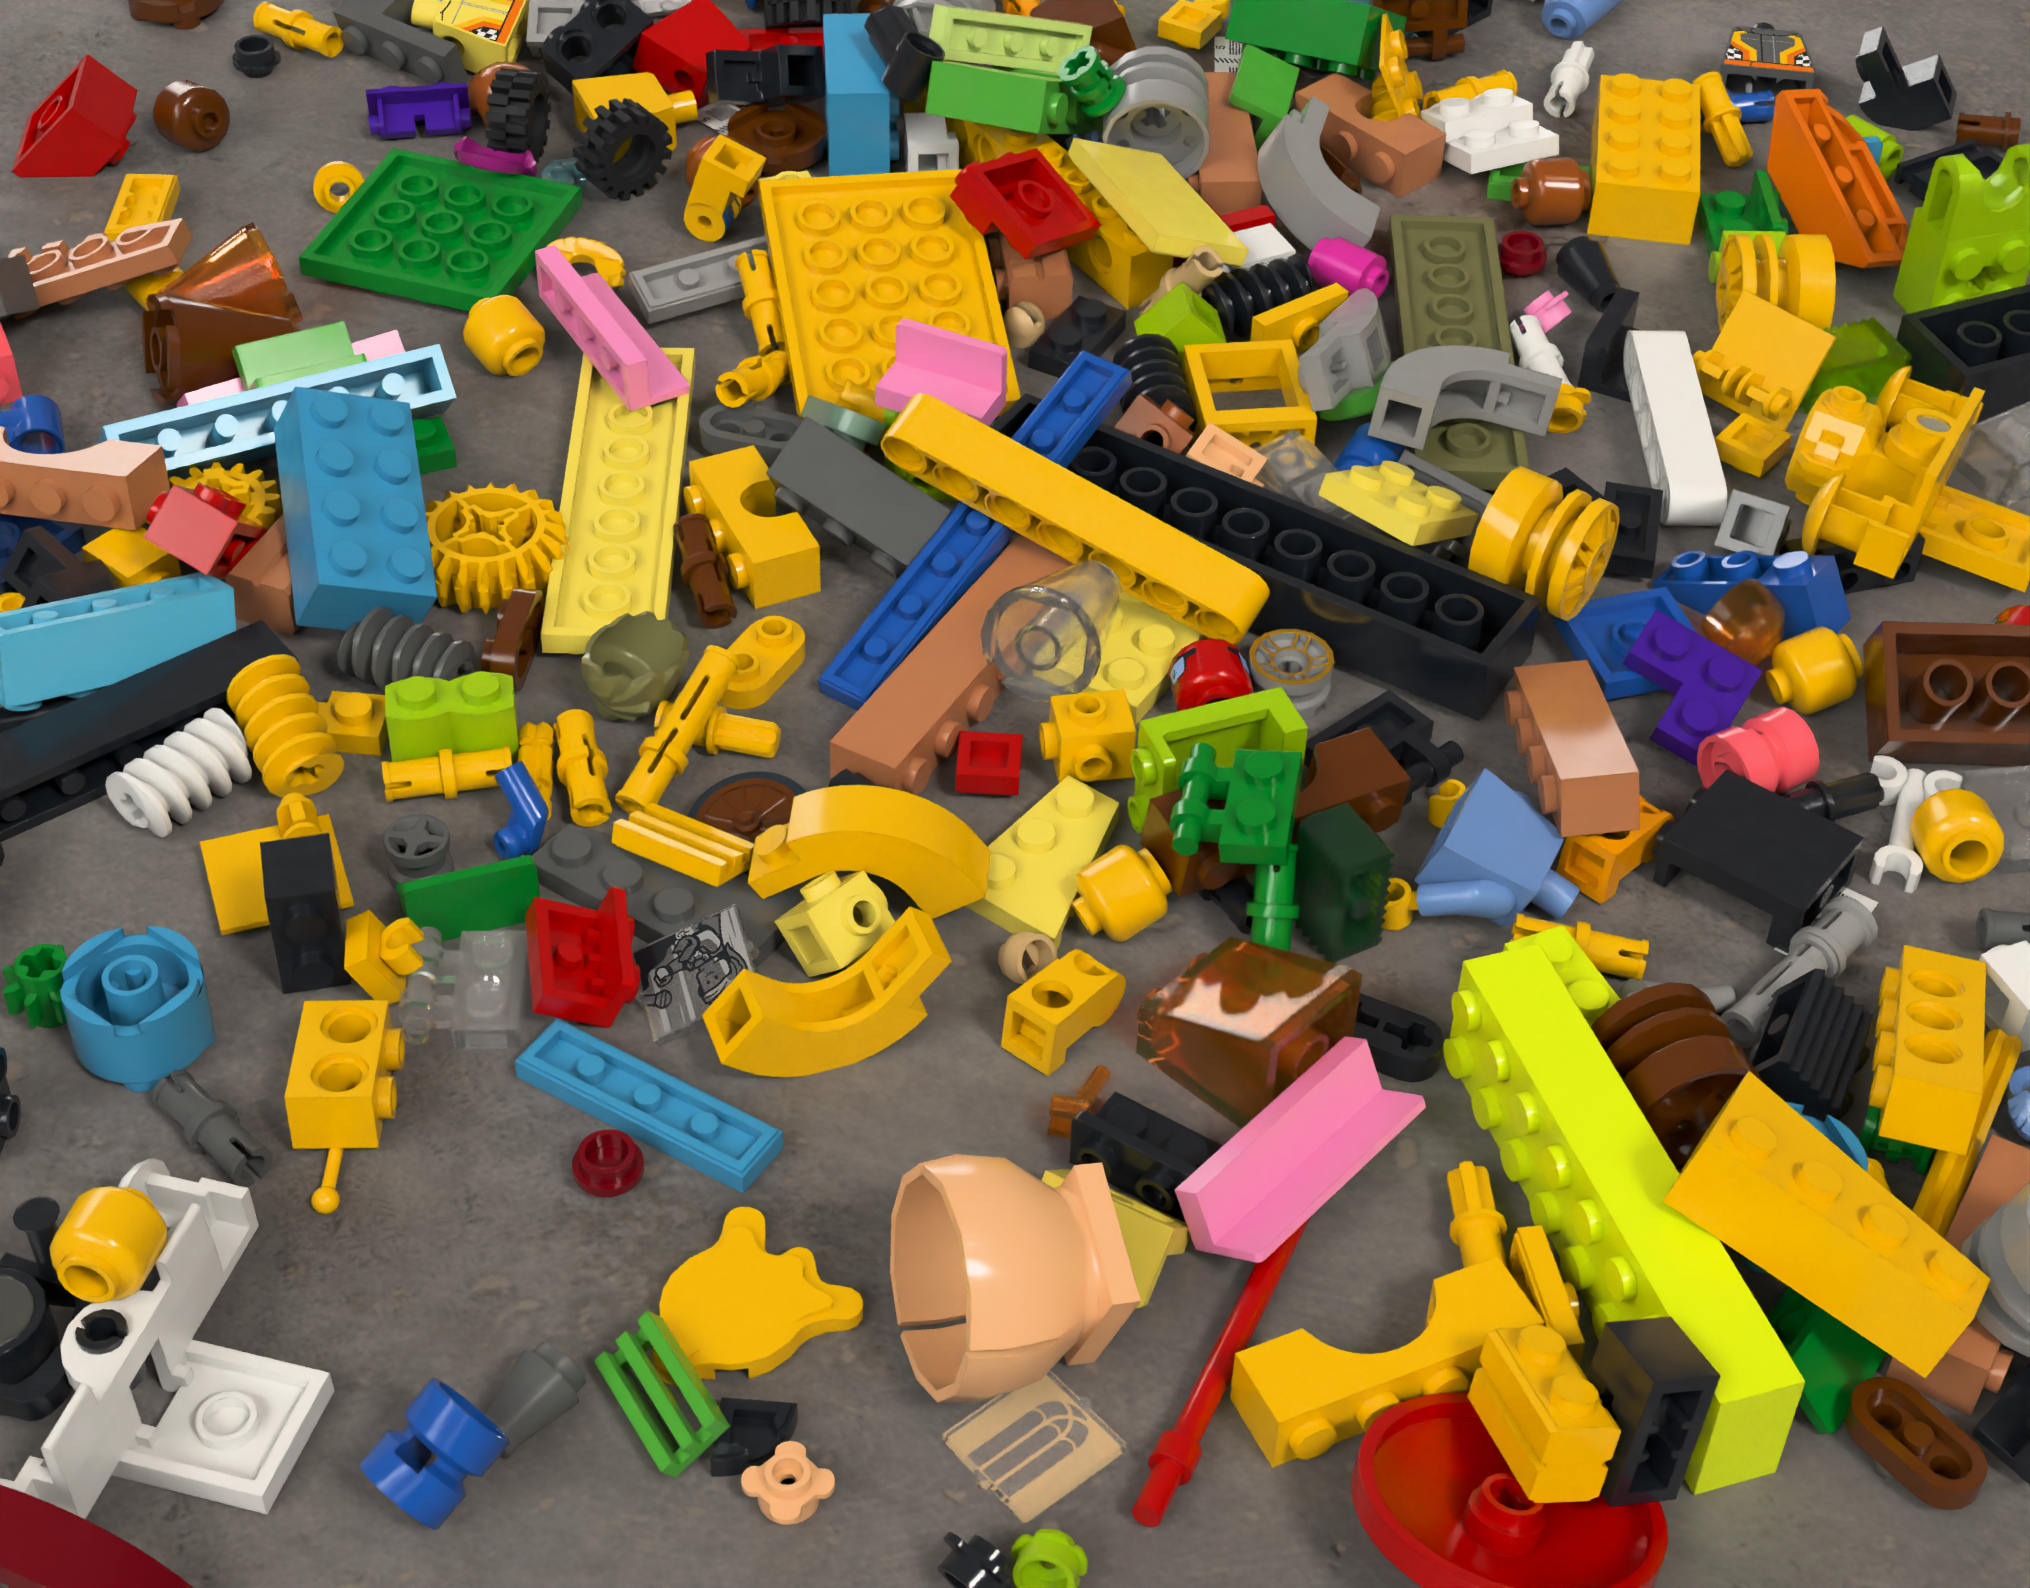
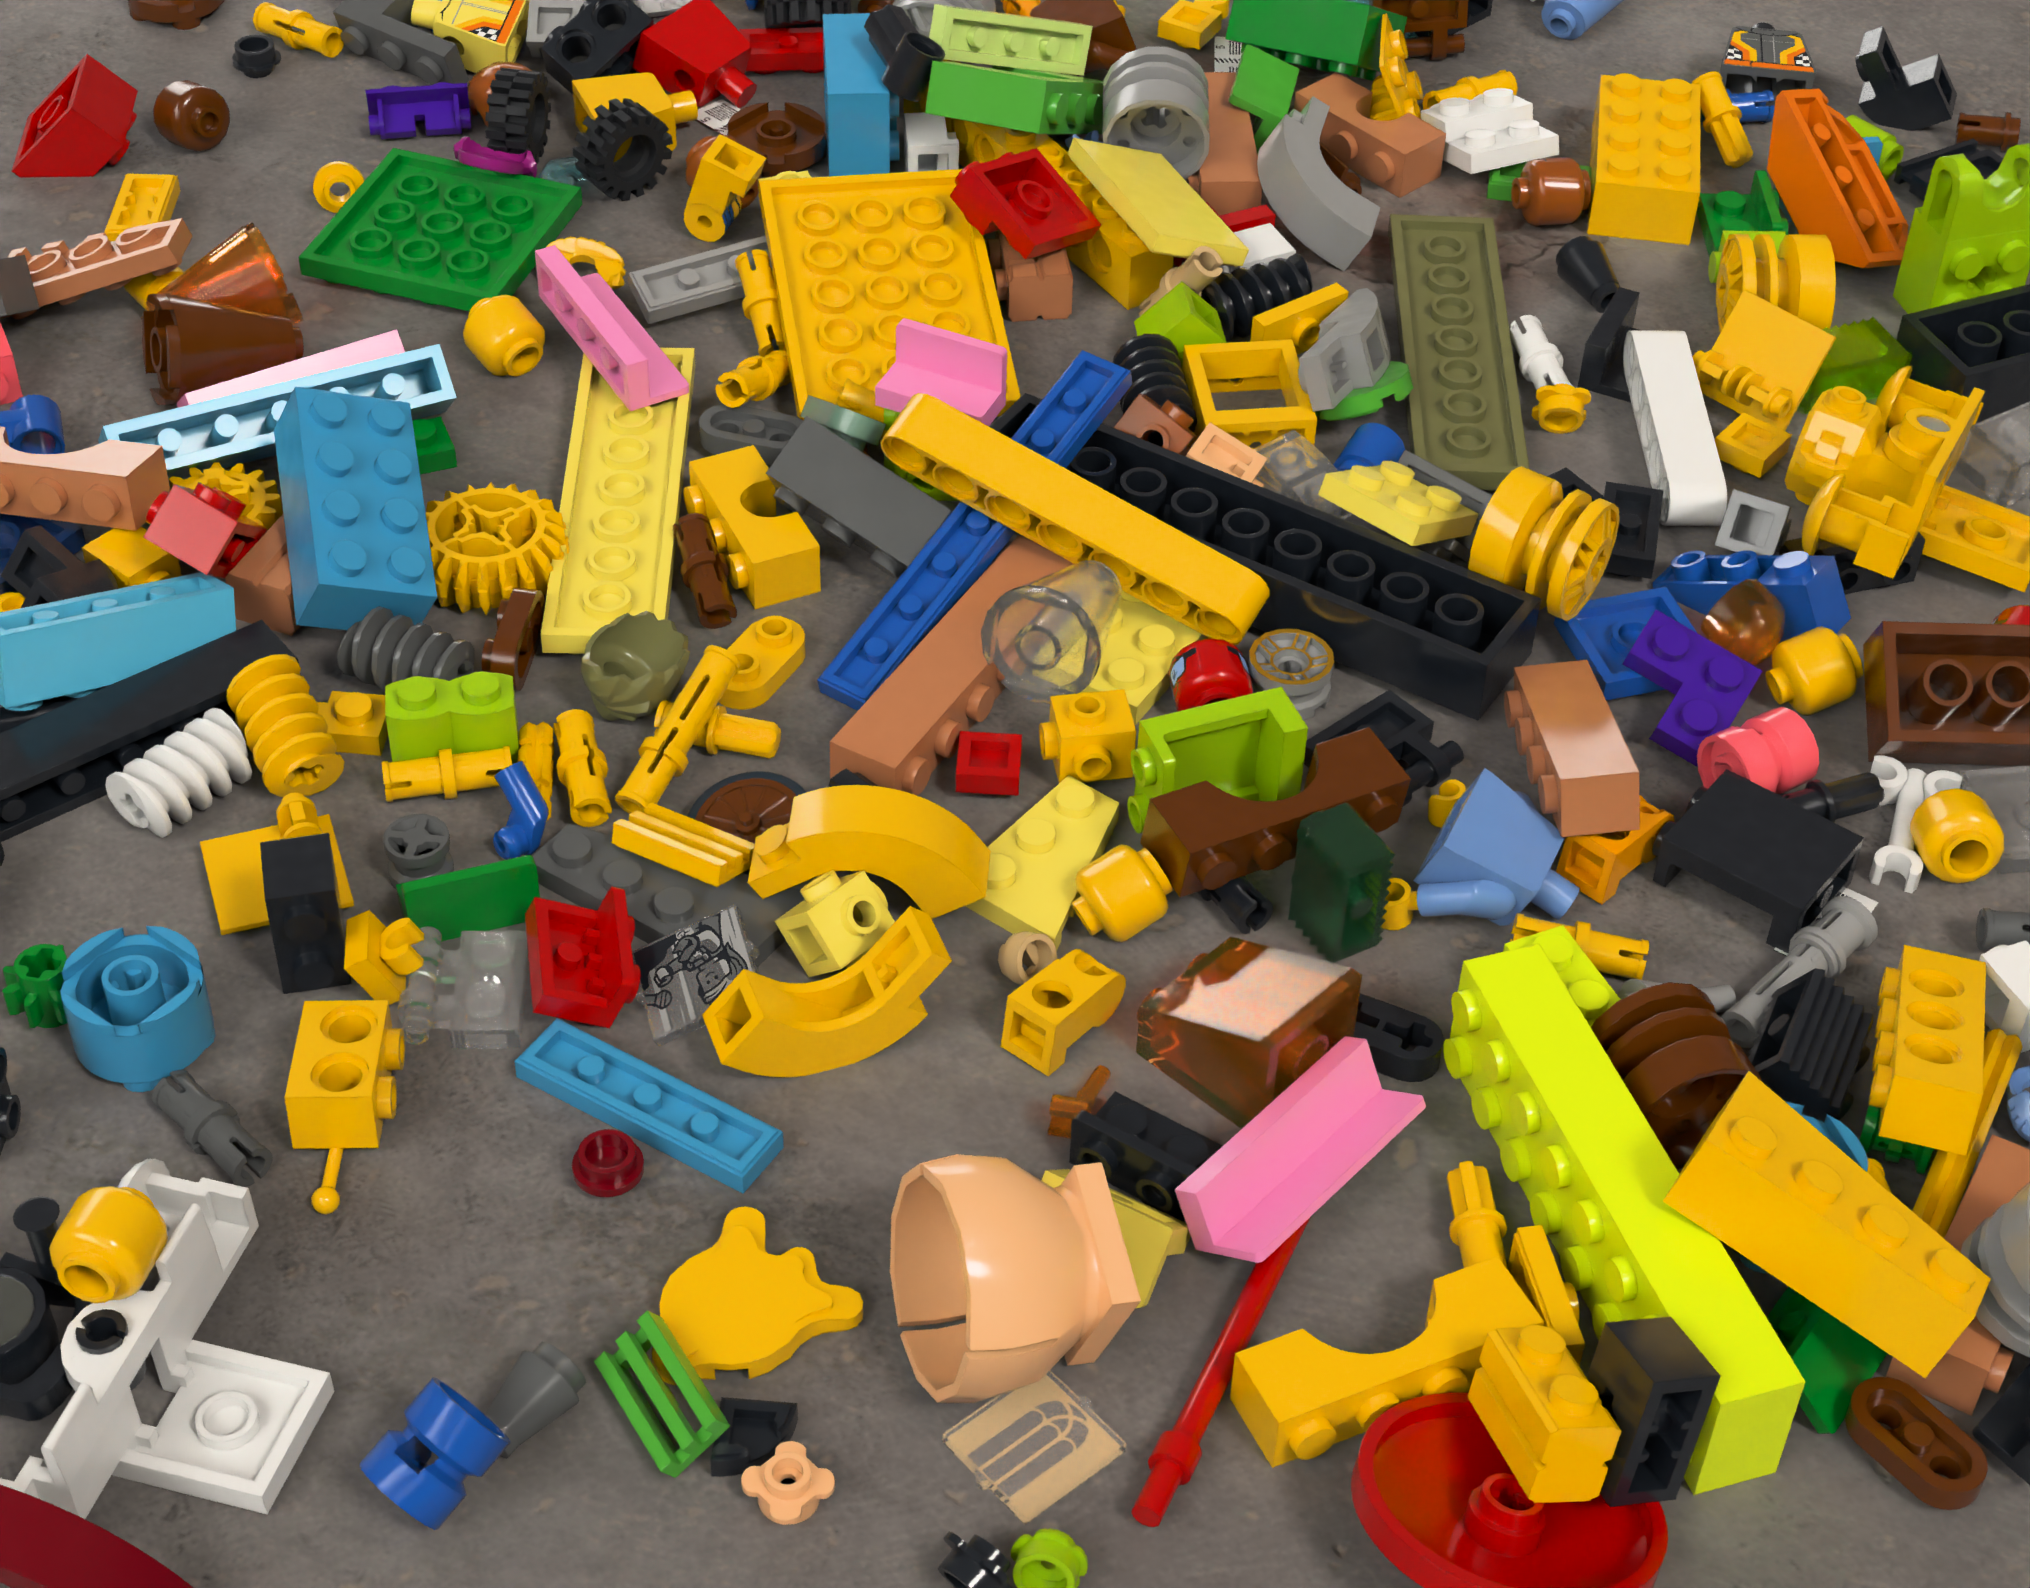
panel [232,321,367,391] -> none
black brick [706,44,825,107] -> none
tan hinge [1003,301,1045,349] -> none
black plate [1028,296,1127,378] -> none
green bush [1058,45,1126,118] -> none
green plate [1169,743,1303,866] -> none
green pin [1246,843,1300,979] -> none
dark pink brick [1307,237,1389,298] -> none
light grey arch [1367,345,1562,450] -> none
dark red plate [1497,231,1547,277] -> none
bright pink plate [1519,290,1572,333] -> none
white axle [1544,41,1594,118] -> none

